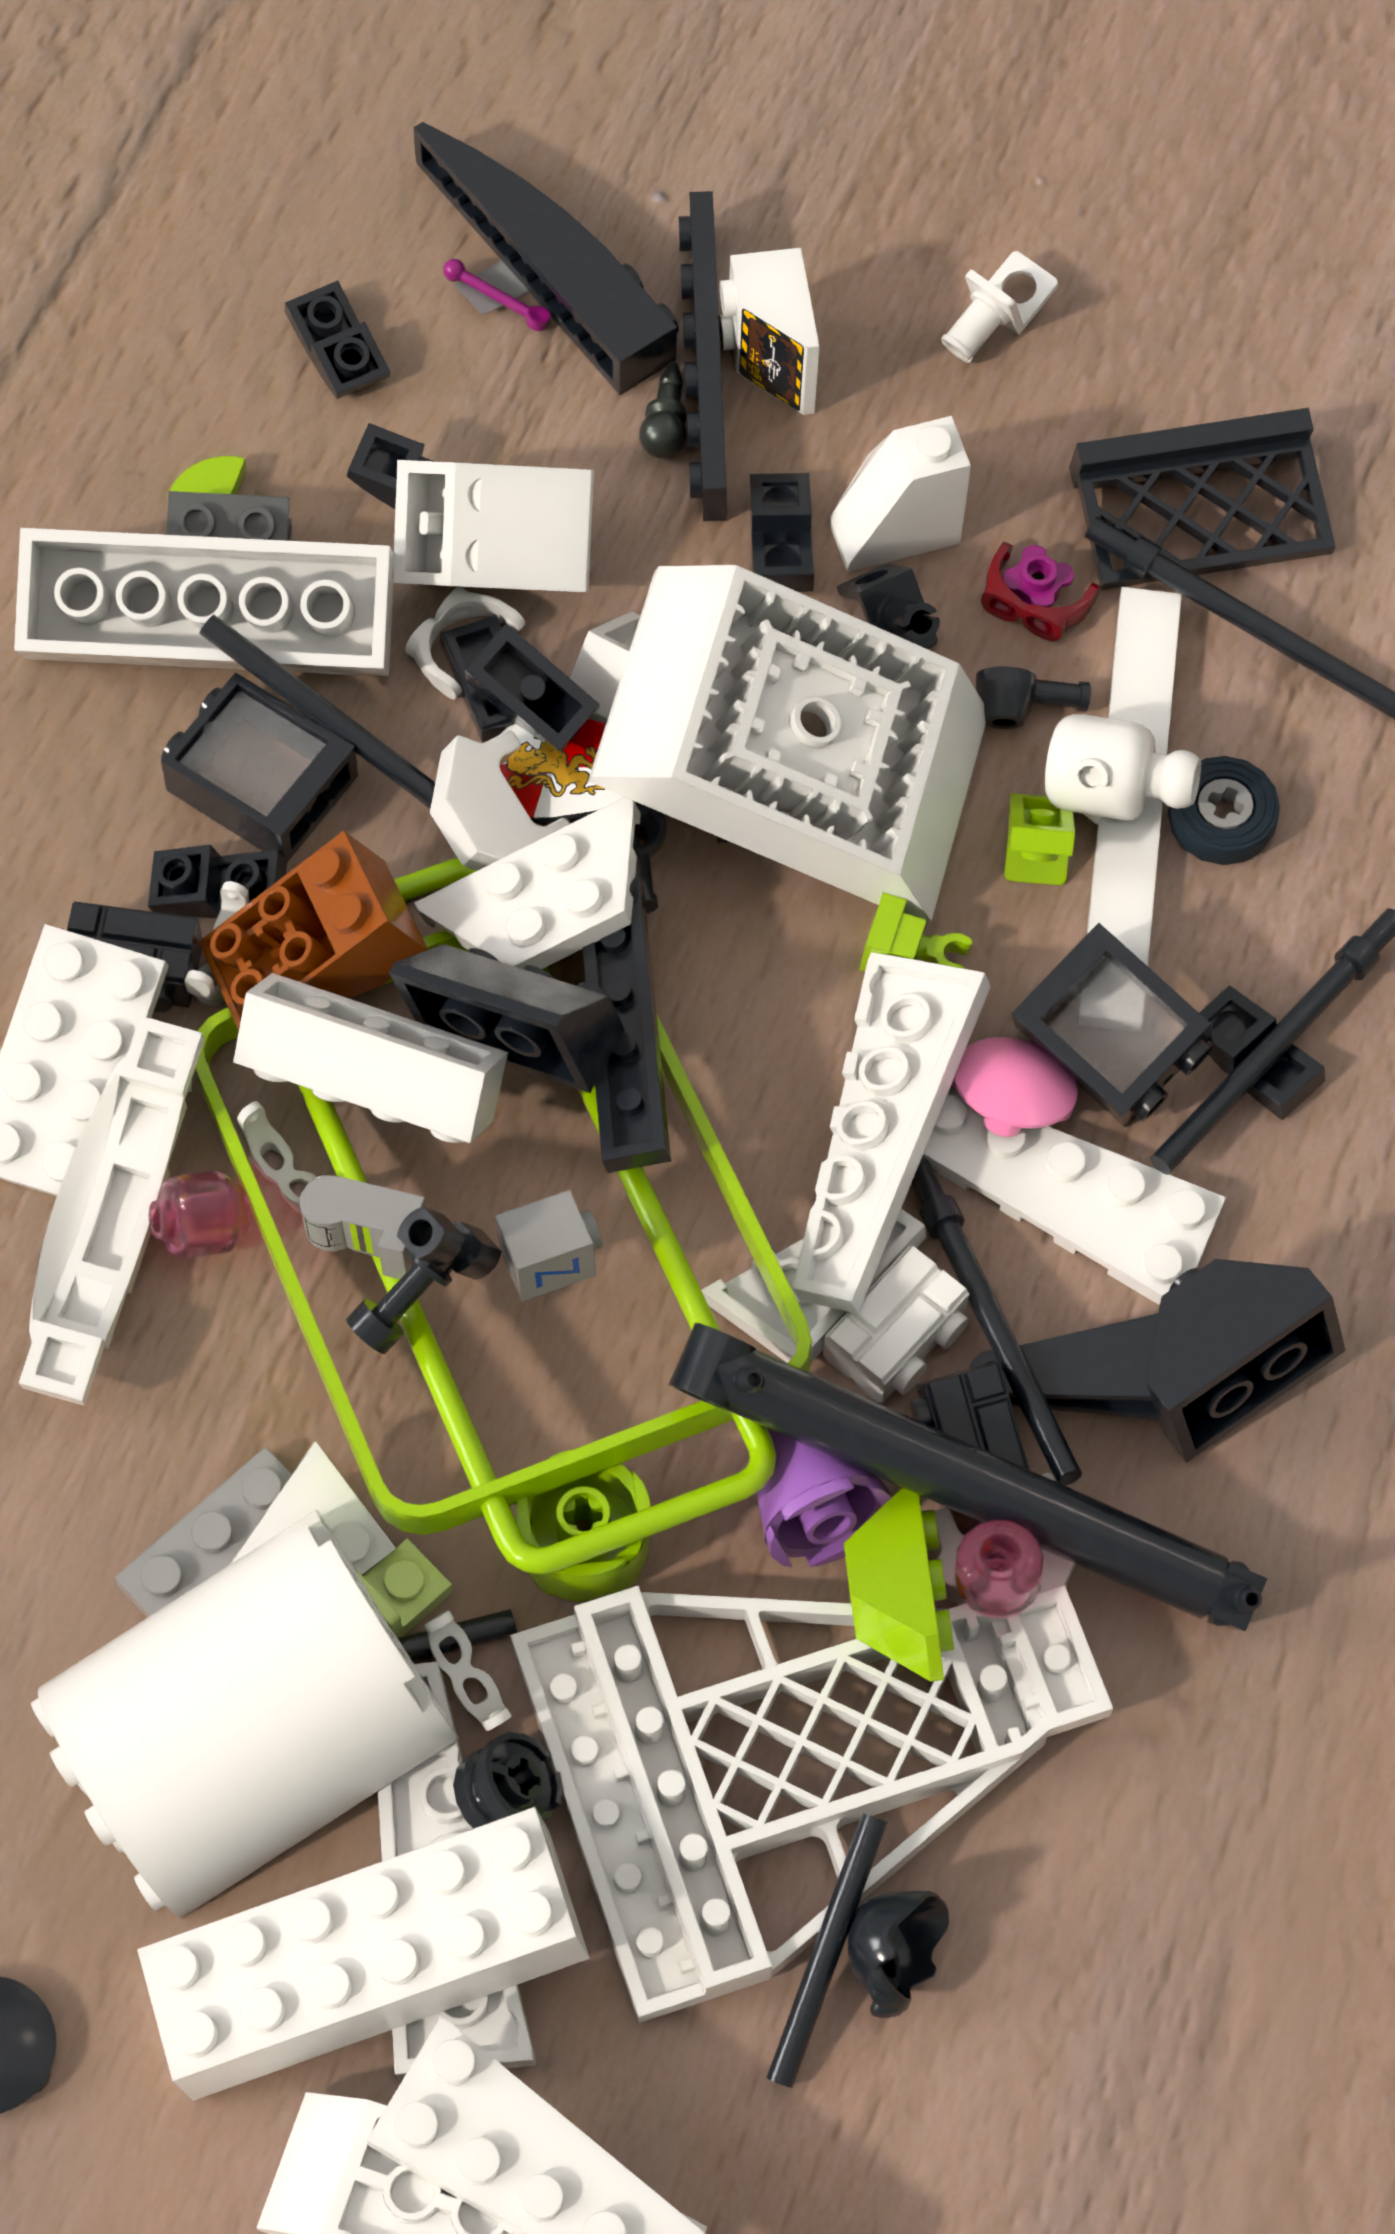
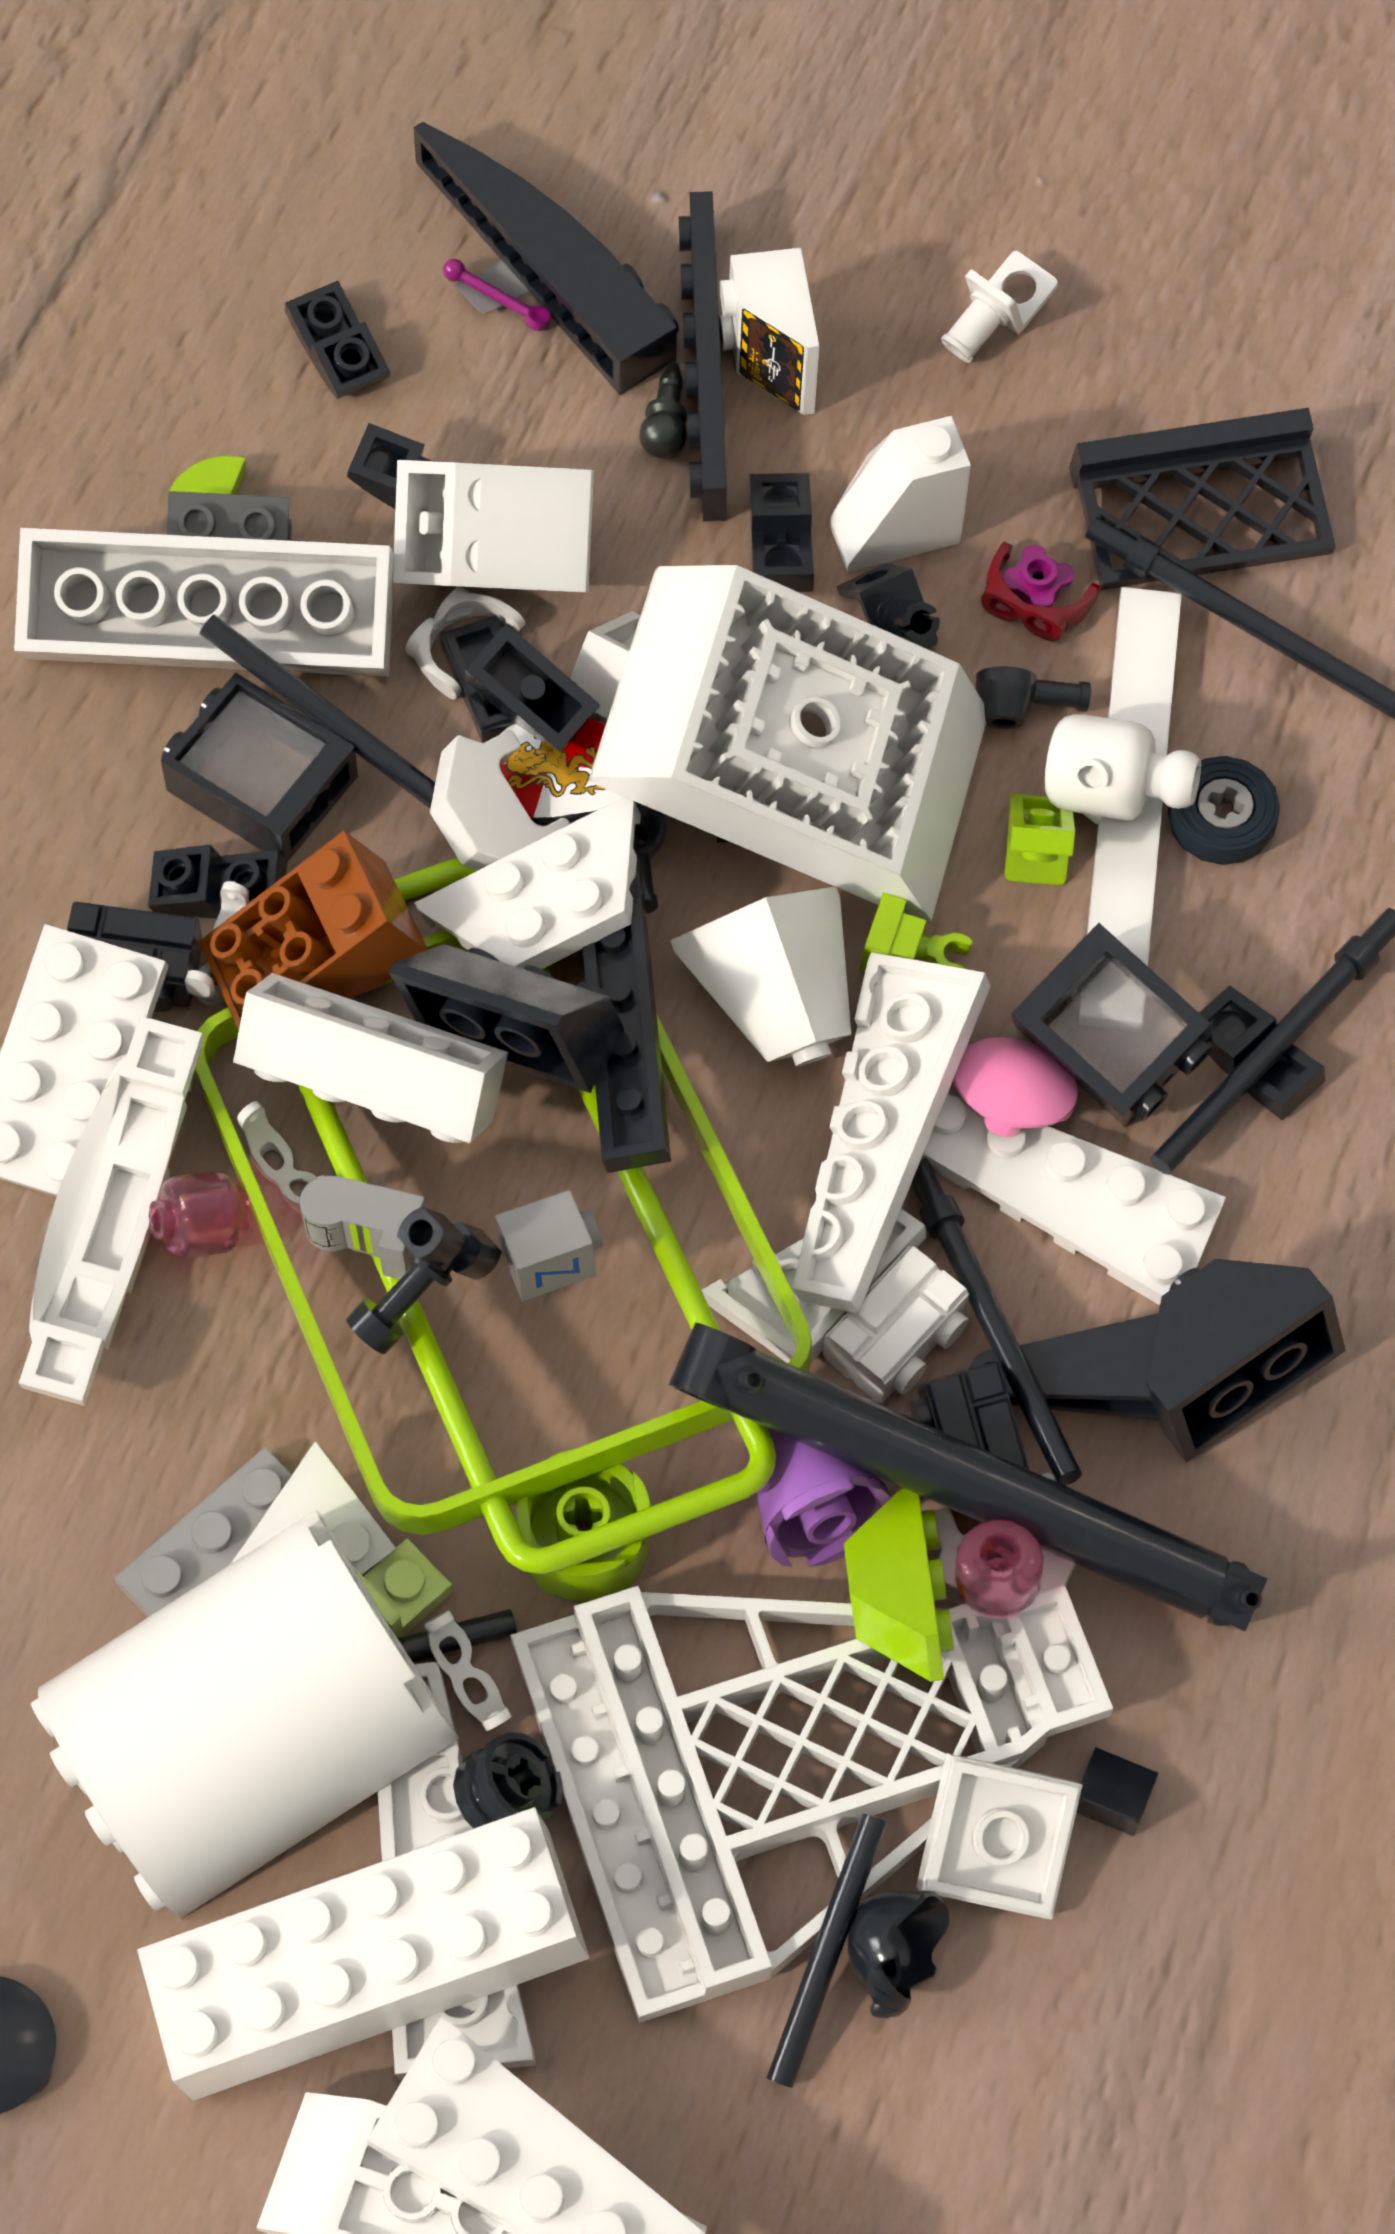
none -> white slope [670,886,851,1067]
none -> white tile [916,1753,1082,1920]
none -> black slope [1076,1747,1159,1836]

